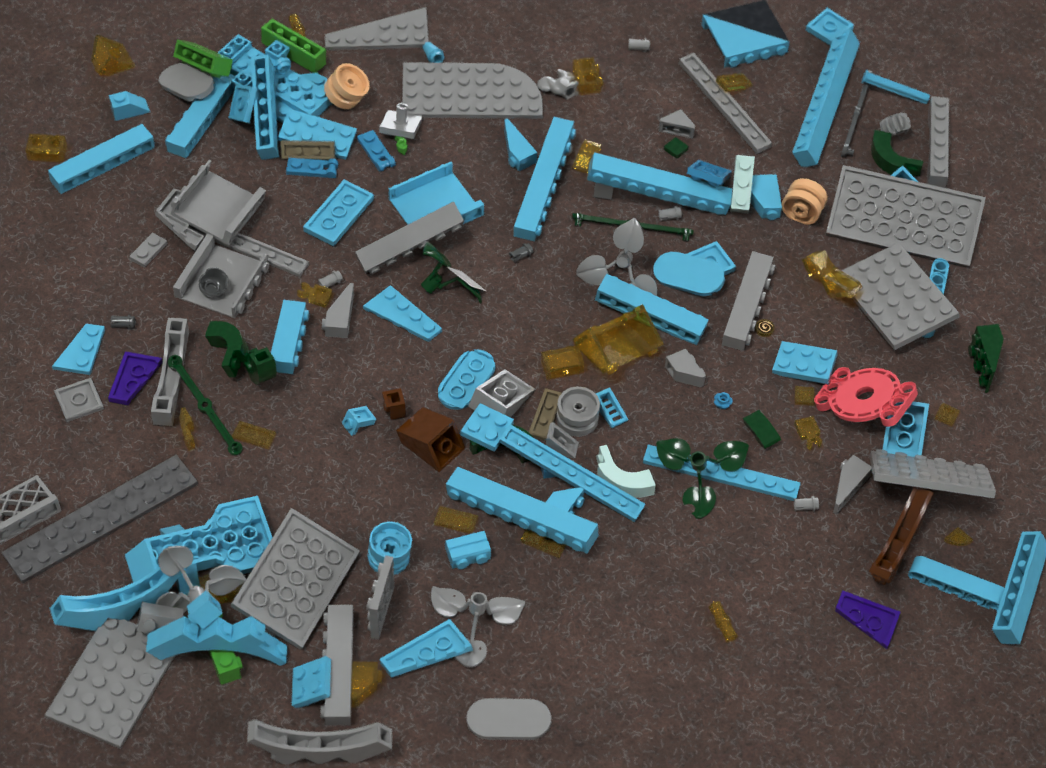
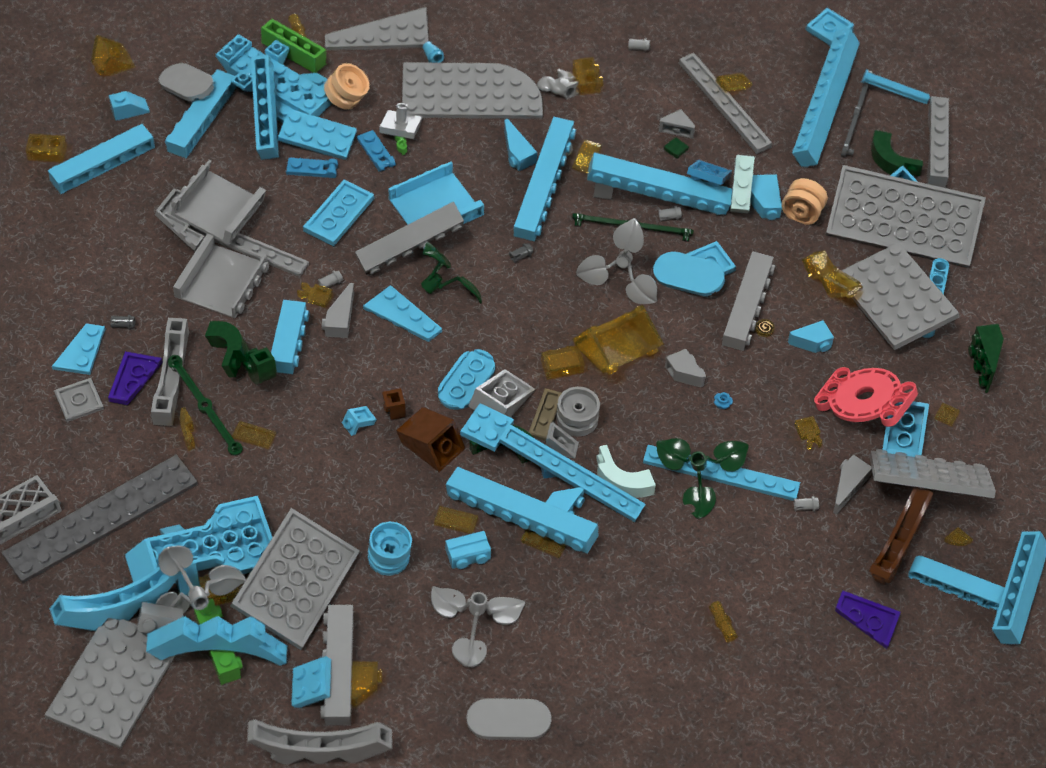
light grey plate [129,233,167,268] -> none
bright green brick [173,40,233,78] -> none
medium azure brick [187,591,222,629] -> none
dark grey hair [199,268,228,298] -> none
medium azure tile [229,84,257,123] -> none
medium azure plate [274,57,291,73] -> none
dark tan tile [281,140,335,160] -> none
light grey plate [367,555,394,640] -> none
medium azure wing [380,619,473,678] -> none
white sticker [447,267,486,291] -> none
medium azure brick [595,274,709,345] -> none
medium azure slope [596,387,629,428] -> none
medium azure panel [701,0,789,68] -> none
dark green slope [743,410,781,449] -> none
medium azure plate [772,341,837,384] -> none
clear yellow tile [794,386,814,406] -> none
light grey gear [880,113,911,136] -> none
none -> medium azure slope [788,321,834,353]

